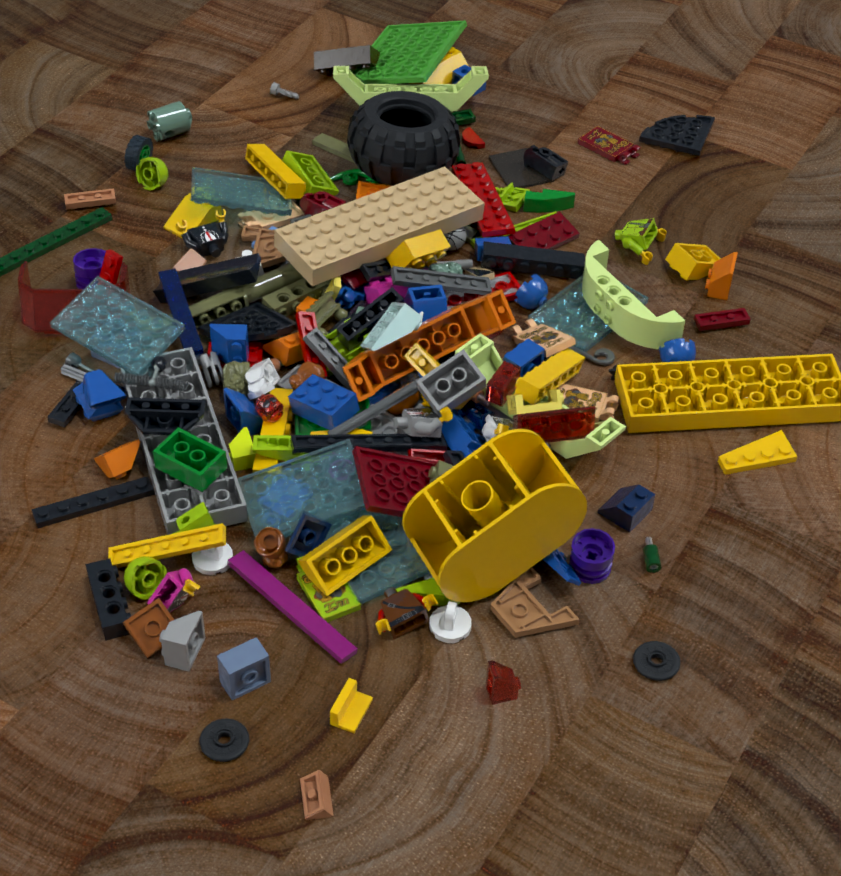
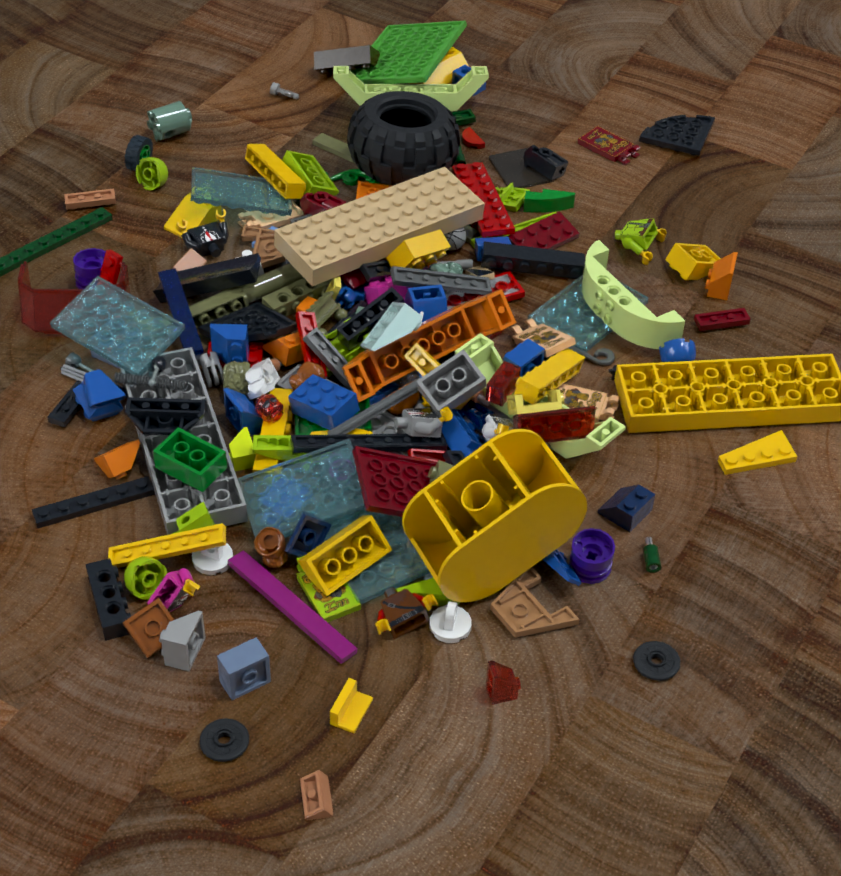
blue cylinder [514,274,548,310] -> none

